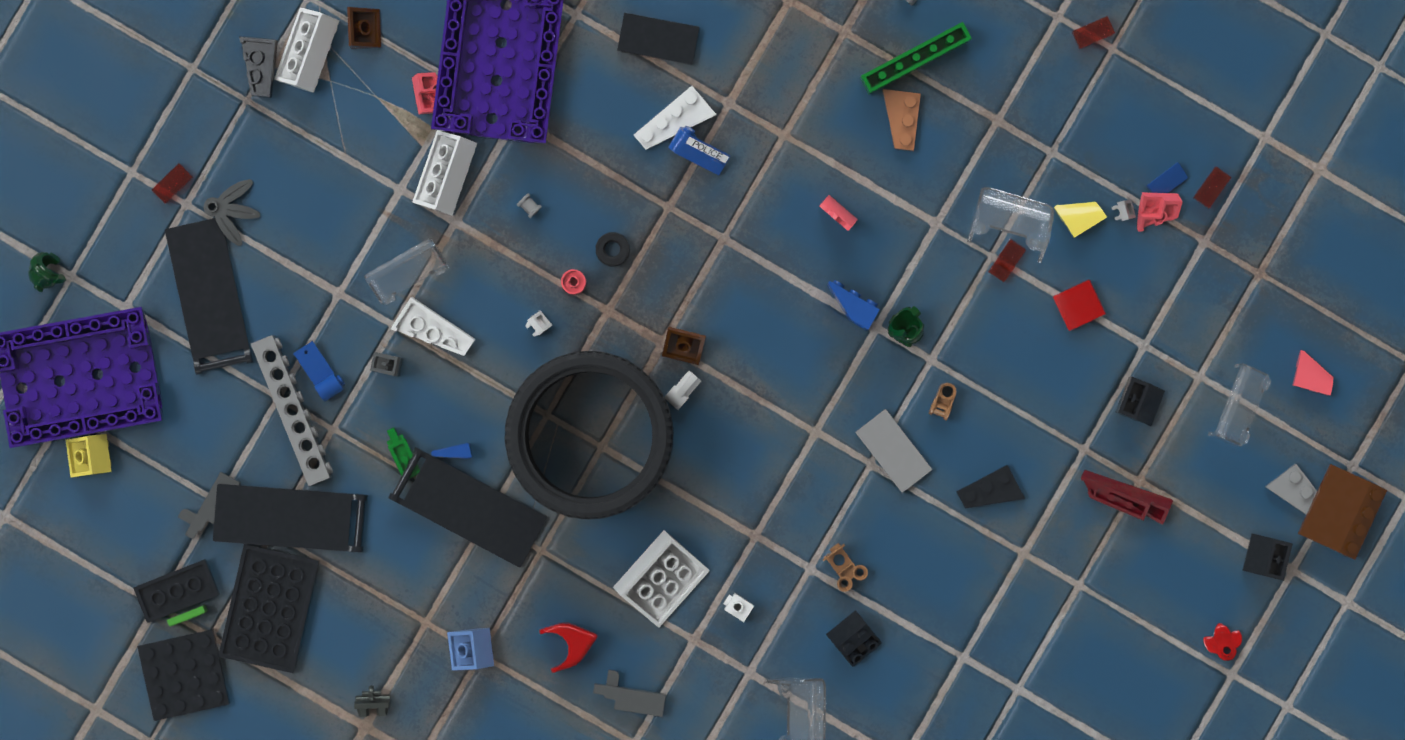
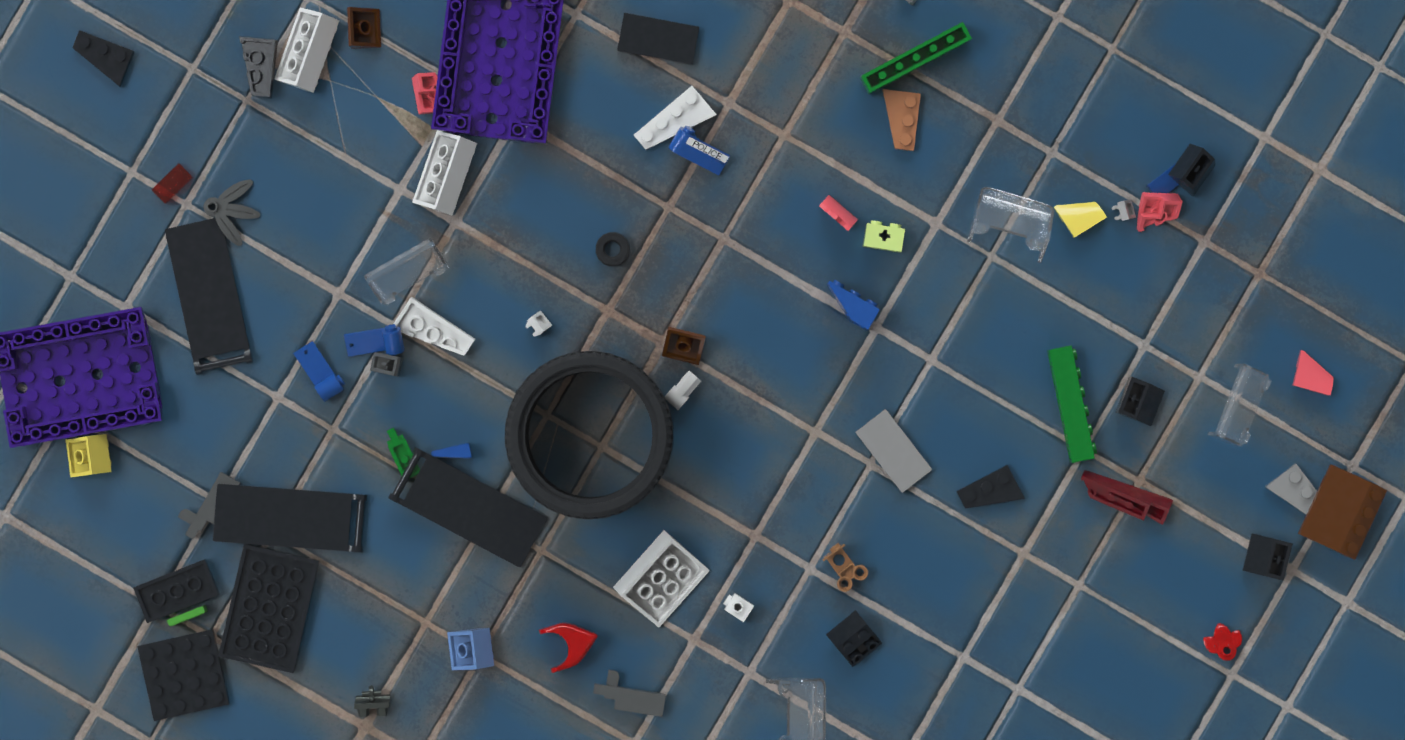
dark green helmet [28,252,66,292] -> none
light grey brick [251,335,333,486] -> none
light grey bush [517,193,542,218] -> none
coral wheel [561,269,587,295] -> none
dark green helmet [888,306,924,347] -> none
medium nougat piece [928,382,957,421] -> none
clear red slope [988,238,1026,282] -> none
red slope [1053,279,1106,331] -> none
clear red plate [1072,16,1115,50] -> none
clear red plate [1193,166,1231,209] -> none
none -> black wing [72,30,134,87]
none -> blue door [344,324,405,357]
none -> yellowish green brick [863,220,905,253]
none -> green brick [1047,345,1097,463]
none -> black slope [1168,144,1215,197]

